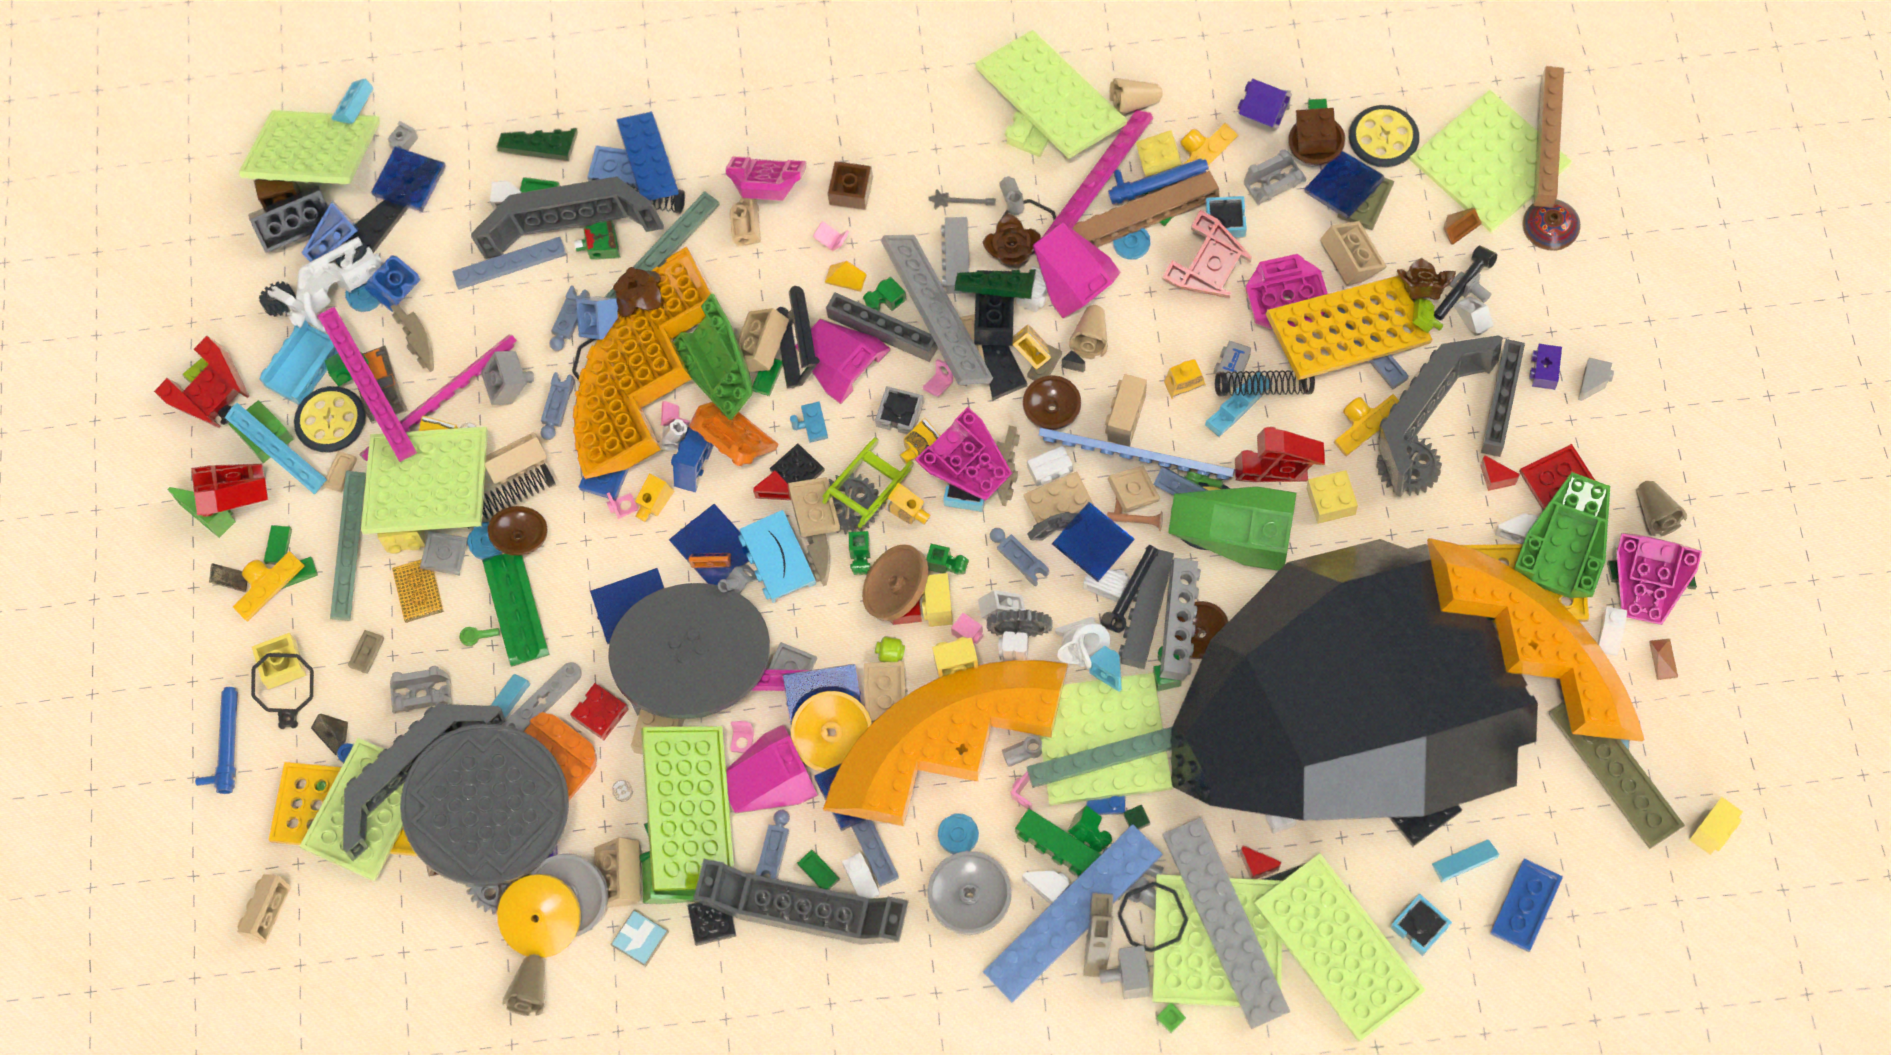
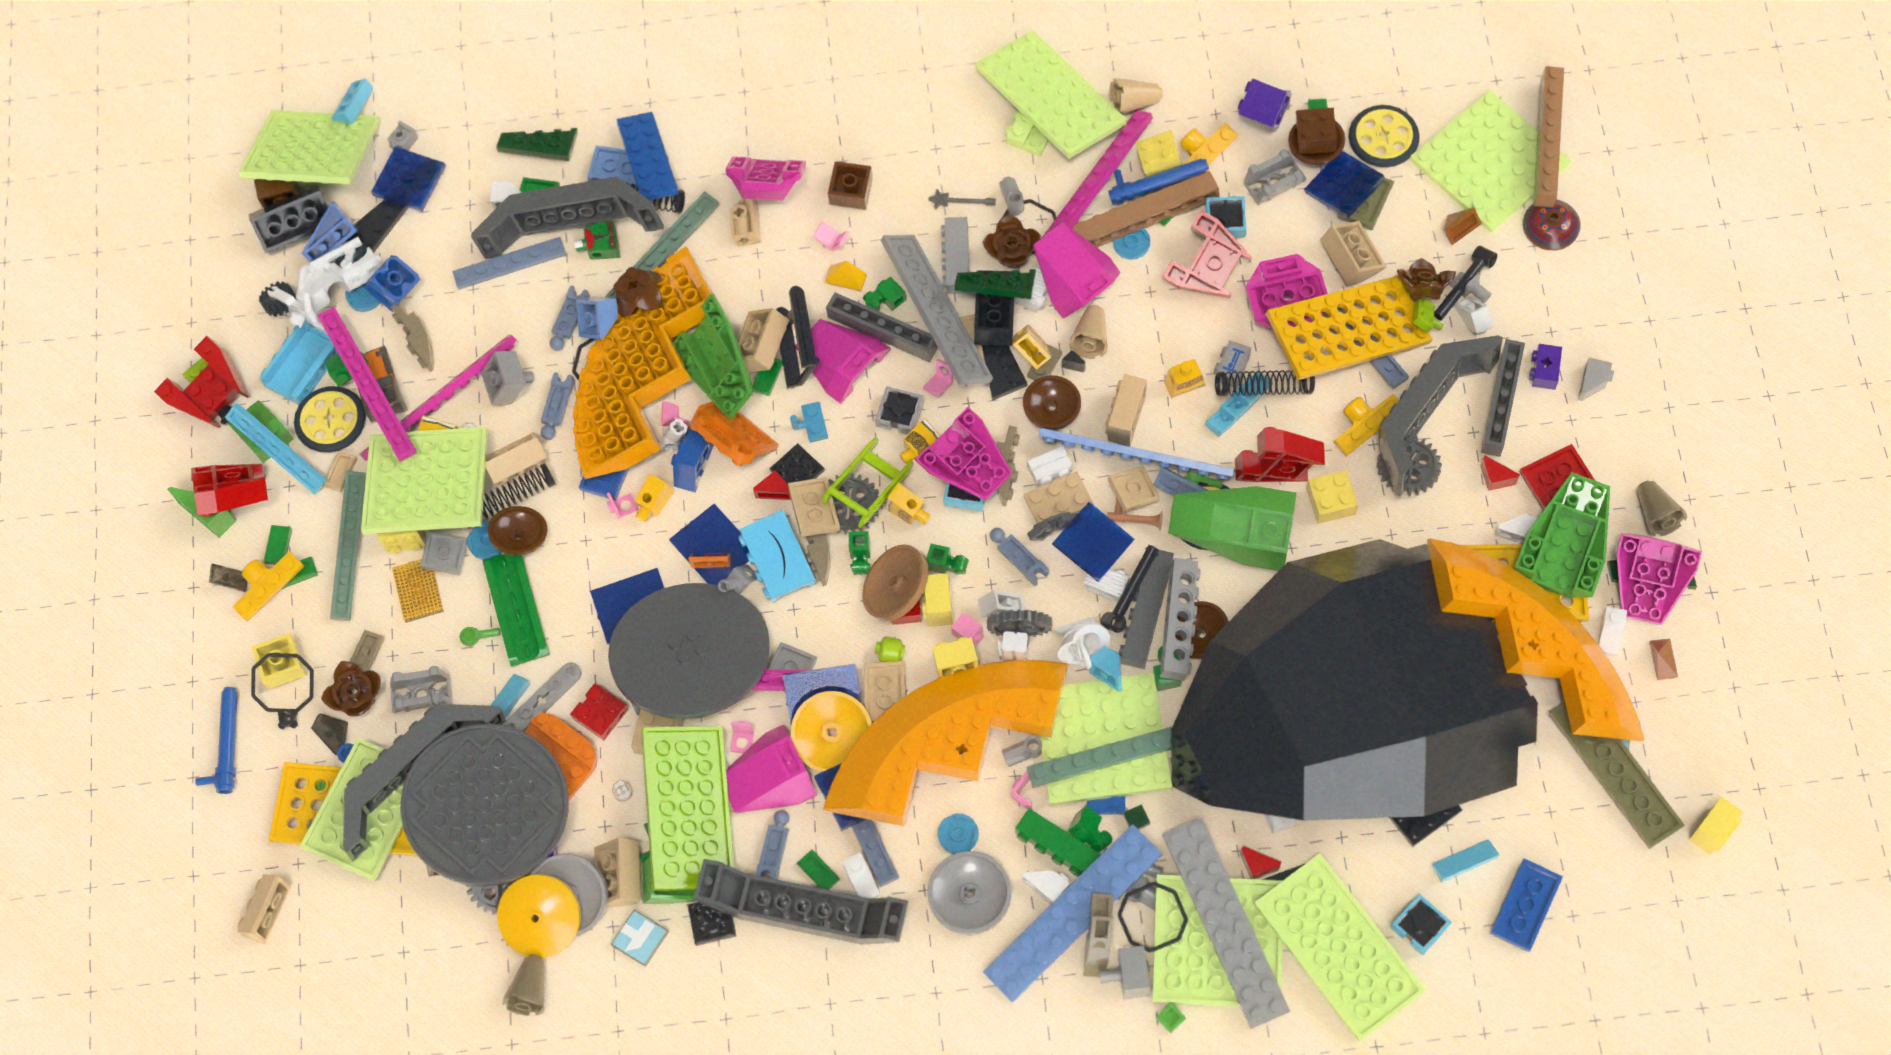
none -> reddish brown brick [321,661,381,717]

